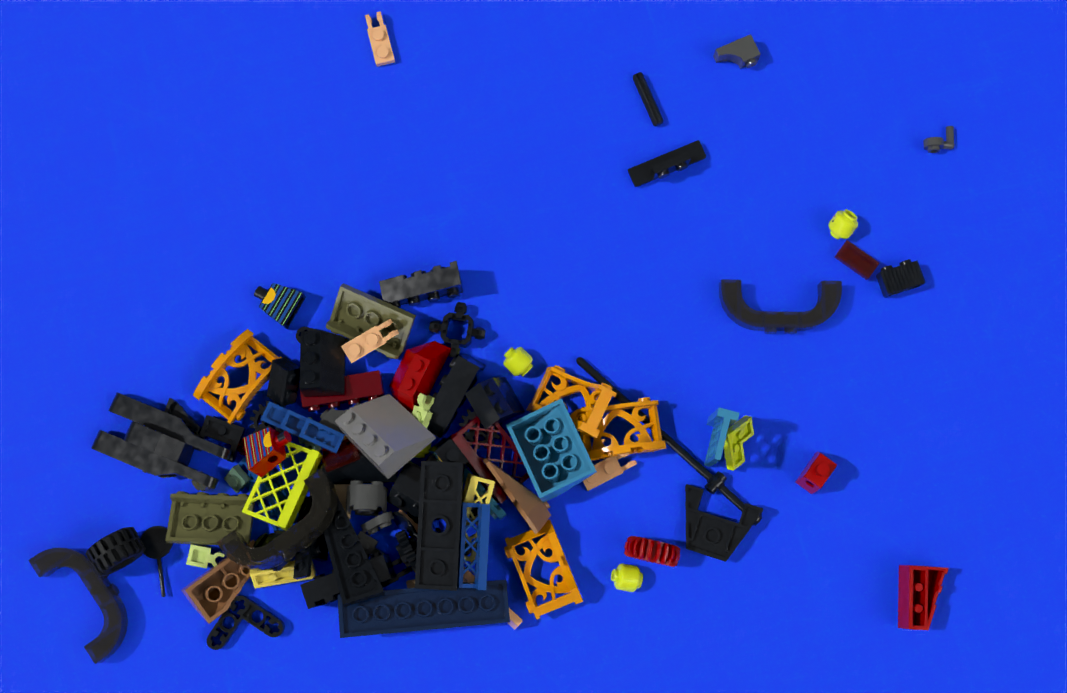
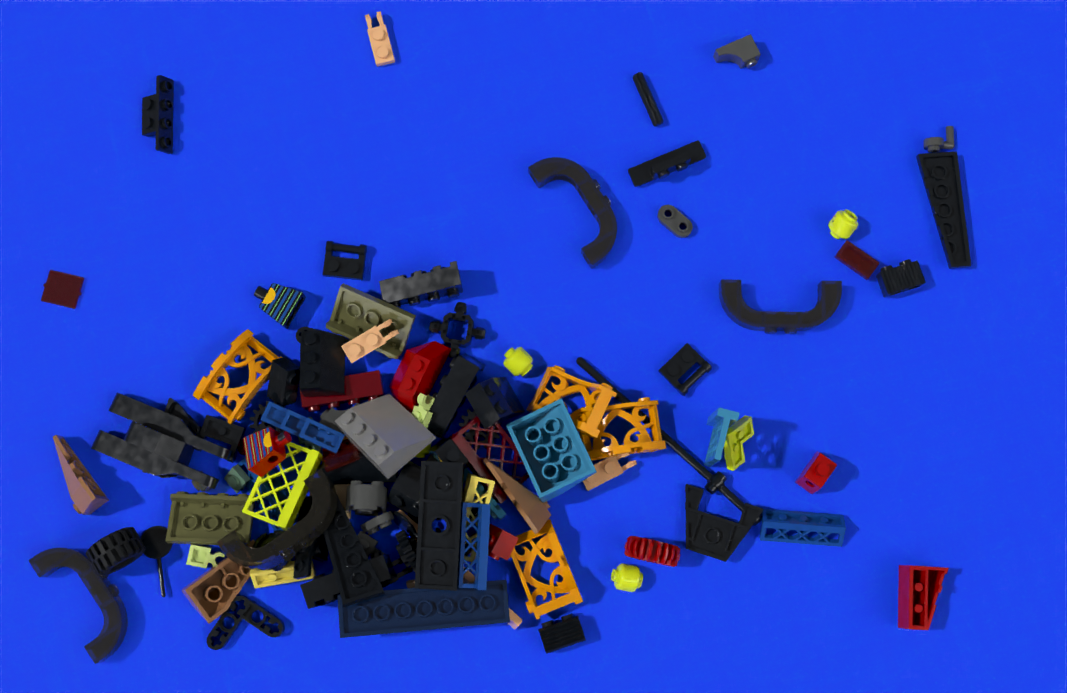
none -> clear red piece [41,270,85,309]
none -> medium nougat wedge [53,435,109,515]
none -> black bracket [142,75,174,154]
none -> black plate [322,241,367,281]
none -> red brick [488,524,519,561]
none -> clear smoke arch [528,157,617,269]
none -> black brick [538,613,586,654]
none -> dark grey plate [657,205,693,238]
none -> black plate [658,343,712,396]
none -> blue fence [759,509,846,547]
none -> black wing [916,151,971,269]

